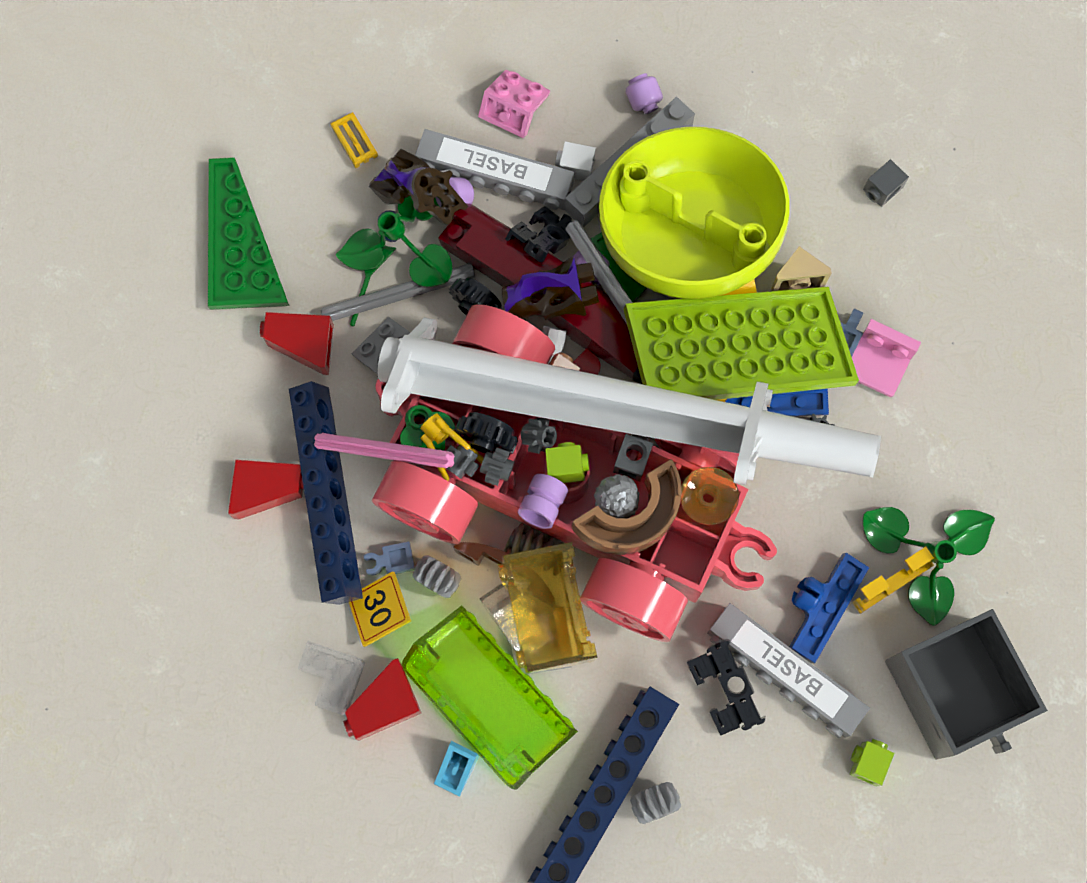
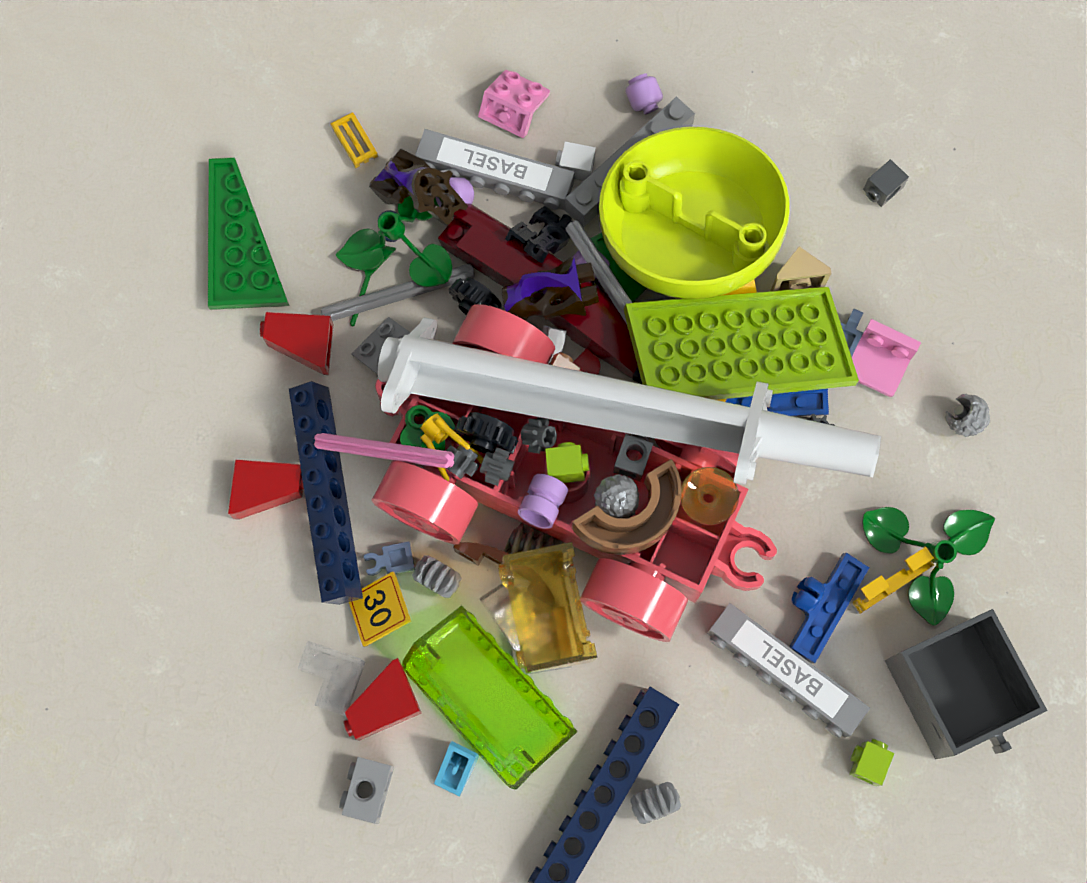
black piece [687,639,766,736] -> none
none -> light grey brick [339,757,394,824]
none -> light grey piece [945,394,990,437]

